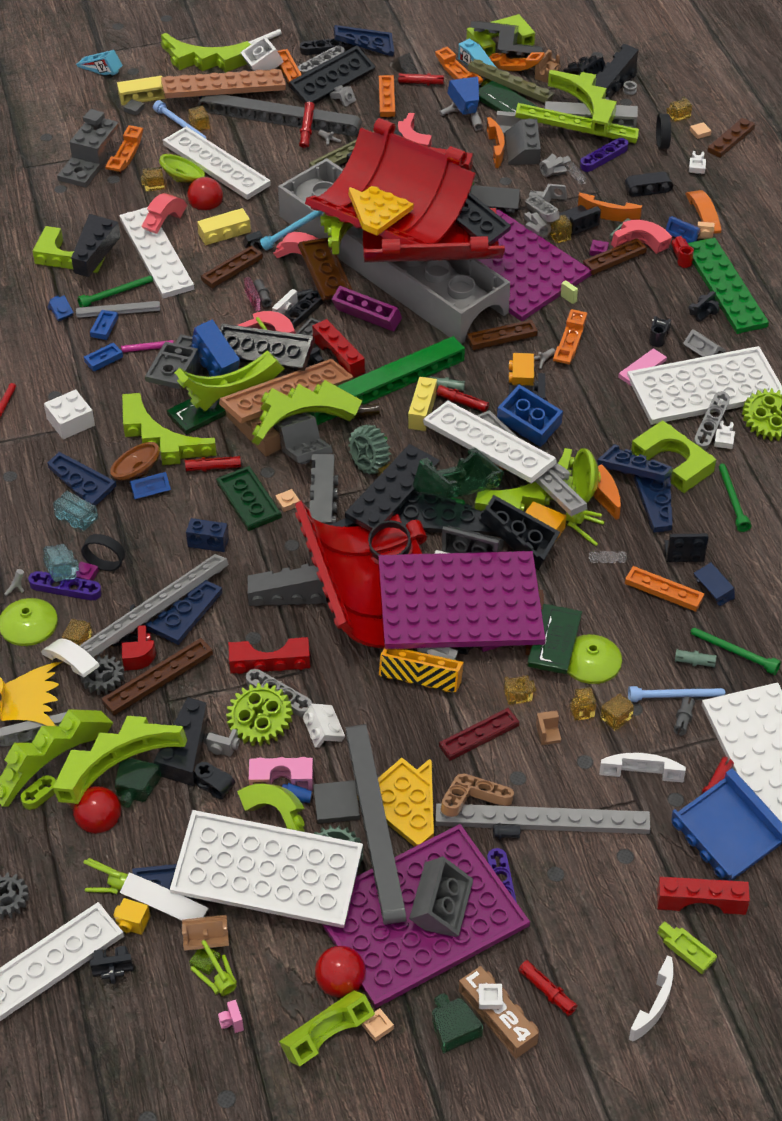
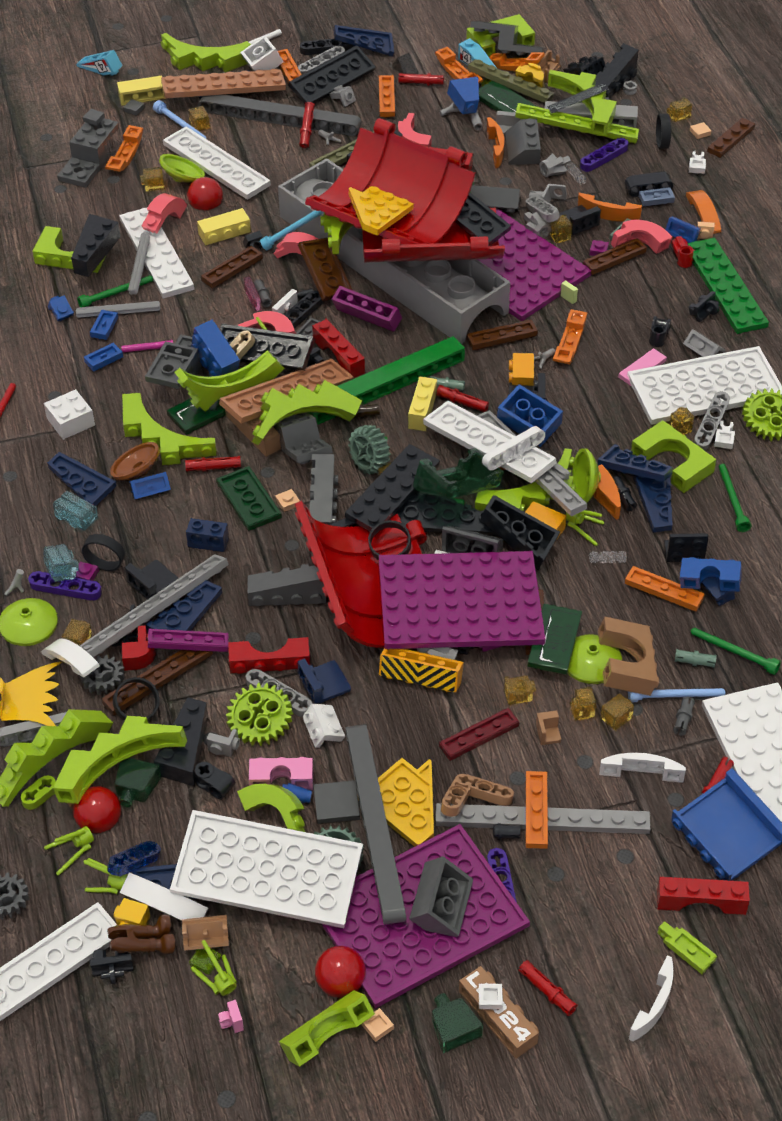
none -> lime plant [44,826,94,876]
none -> clear blue beam [107,841,161,876]
none -> reddish brown piece [107,915,175,954]
none -> black tyre [113,677,160,721]
none -> black bracket [125,560,179,600]
none -> light grey axle [128,233,150,295]
none -> magenta tile [148,629,229,652]
none -> tan beam [230,331,255,359]
none -> dark blue bracket [297,658,351,704]
none -> white beam [482,426,545,470]
none -> yellow cylinder [515,63,545,88]
none -> orange plate [526,771,548,849]
none -> black sticker [547,82,609,113]
none -> medium nougat arch [598,617,659,696]
none -> black pin [614,476,637,511]
none -> sand blue plate [639,187,675,206]
none -> clear yellow brick [668,407,694,435]
none -> blue arch [680,557,742,592]

